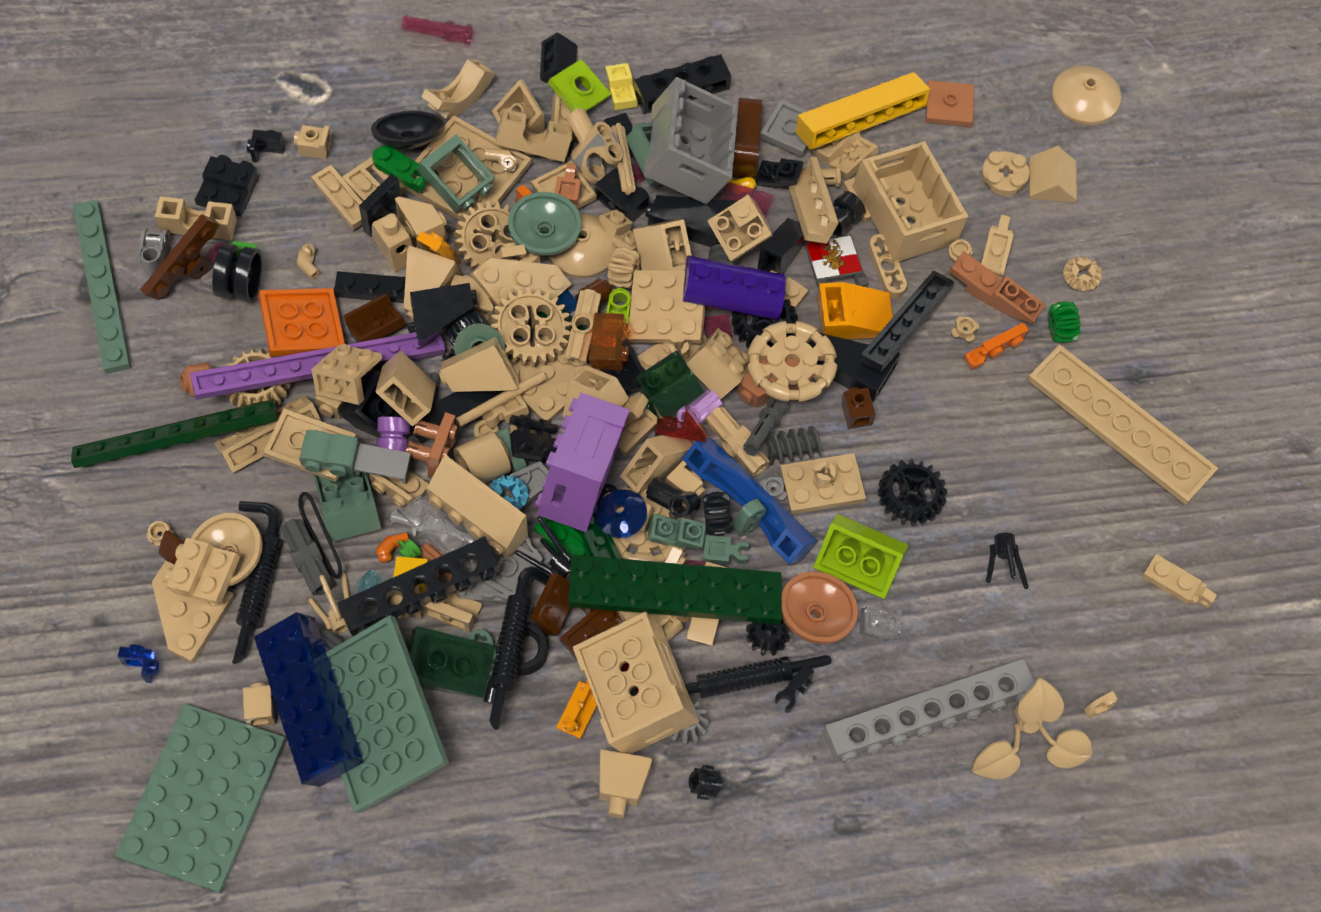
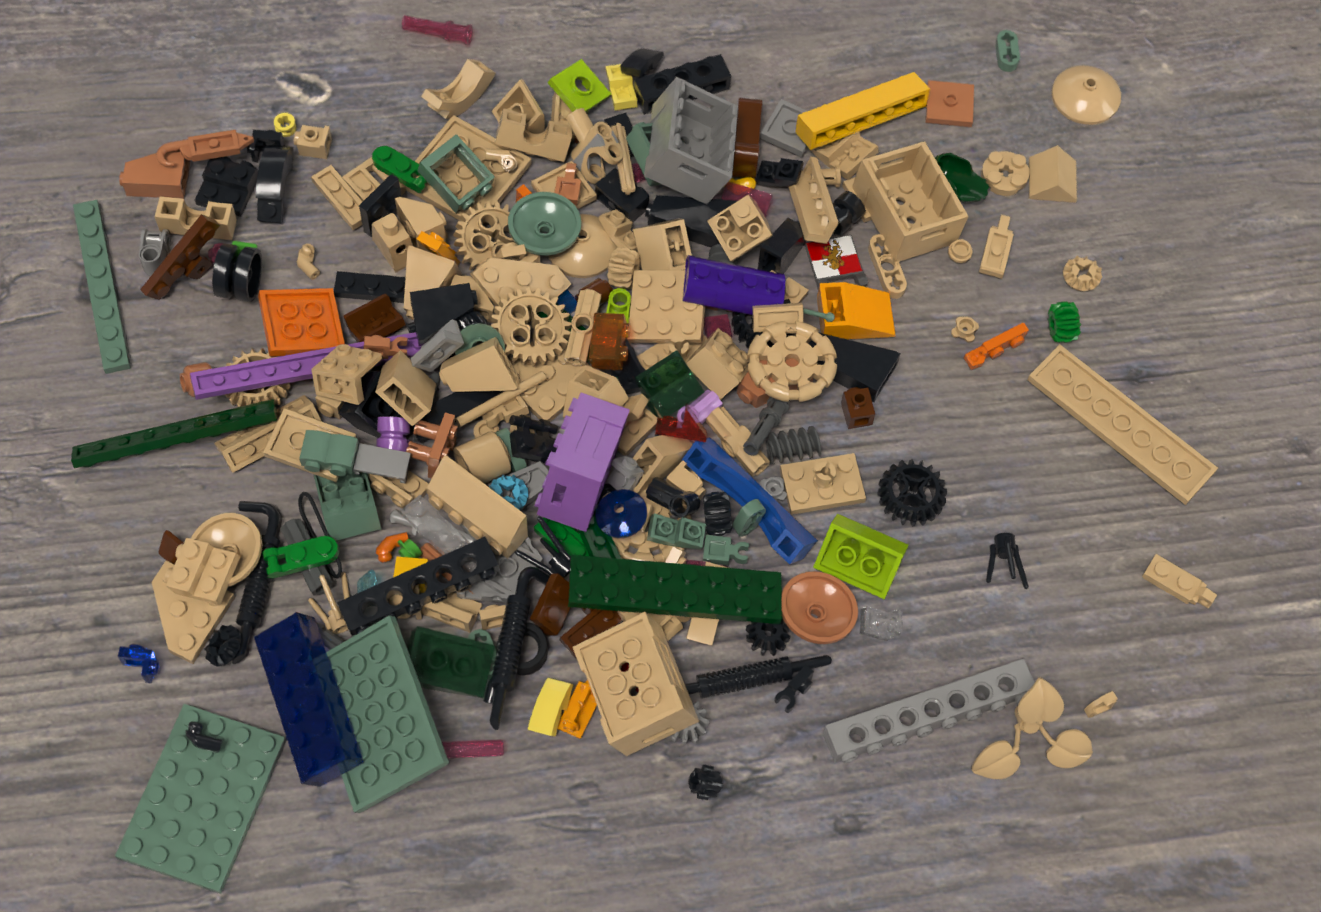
tan plate [147,521,173,546] -> none
tan brick [243,683,276,727] -> none
black dish [371,111,443,150] -> none
black panel [540,32,577,83] -> none
tan torso [600,749,652,818] -> none
black plate [859,270,954,372] -> none
nougat slope [948,251,1046,324] -> none
none -> nougat slope [119,150,191,199]
none -> nougat plate [156,129,254,167]
none -> black arm [185,721,222,753]
none -> black gear [204,625,241,667]
none -> black arch [256,145,293,223]
none -> green plate [263,536,339,578]
none -> light yellow bush [274,113,296,137]
none -> nougat plate [363,335,408,359]
none -> light grey panel [410,320,464,372]
none -> clear pink axle [442,740,504,758]
none -> tan plate [479,605,505,630]
none -> light yellow slope [527,678,573,737]
none -> light grey bracket [607,456,645,497]
none -> black slope [620,48,664,77]
none -> tan tile [752,303,803,332]
none -> sand green hinge [787,303,835,322]
none -> dark green hair [935,153,989,202]
none -> sand green beam [995,30,1020,72]

